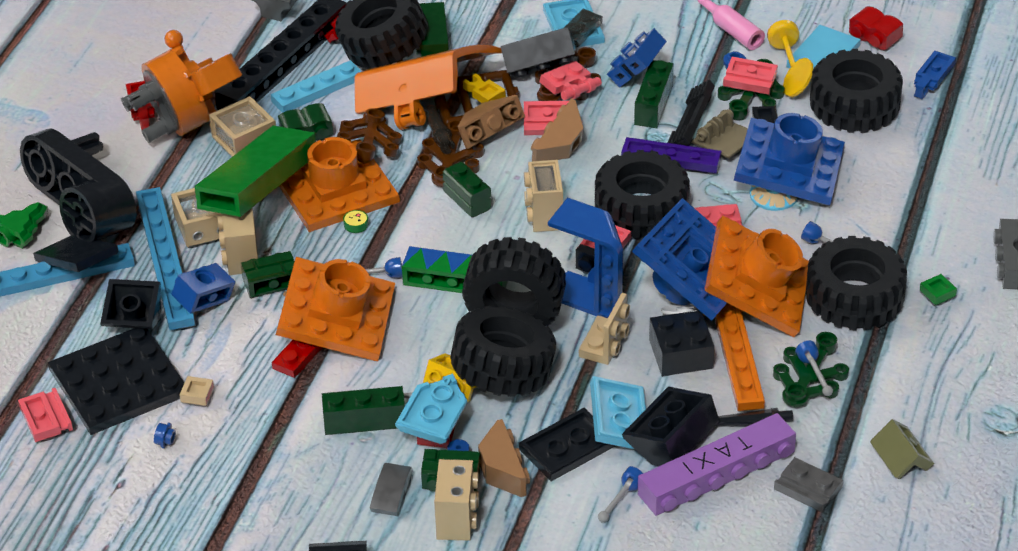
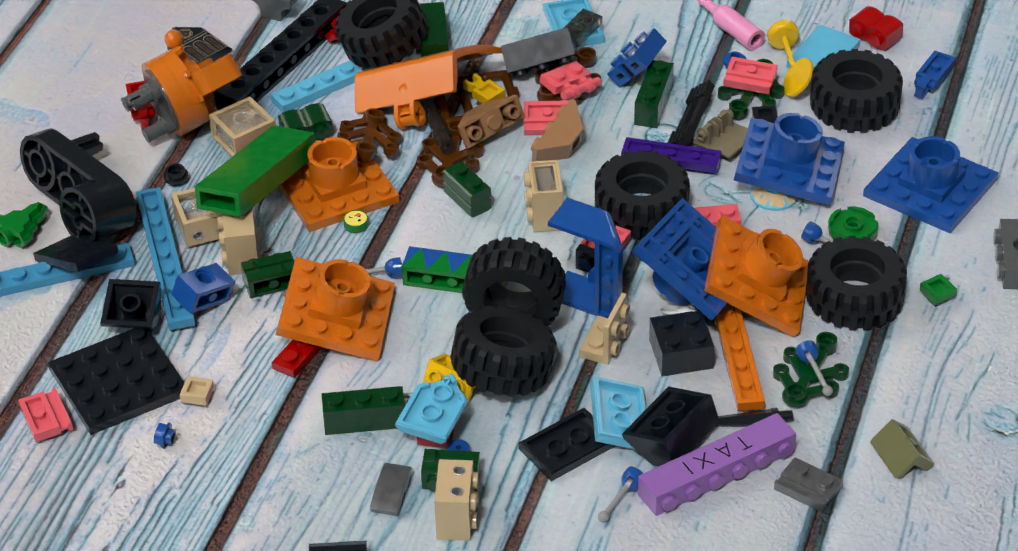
medium nougat slope [478,419,530,497] -> none
none -> black plate [164,163,188,186]
none -> tile [167,27,232,64]
none -> green plate [828,206,879,240]
none -> blue piece [863,136,999,234]

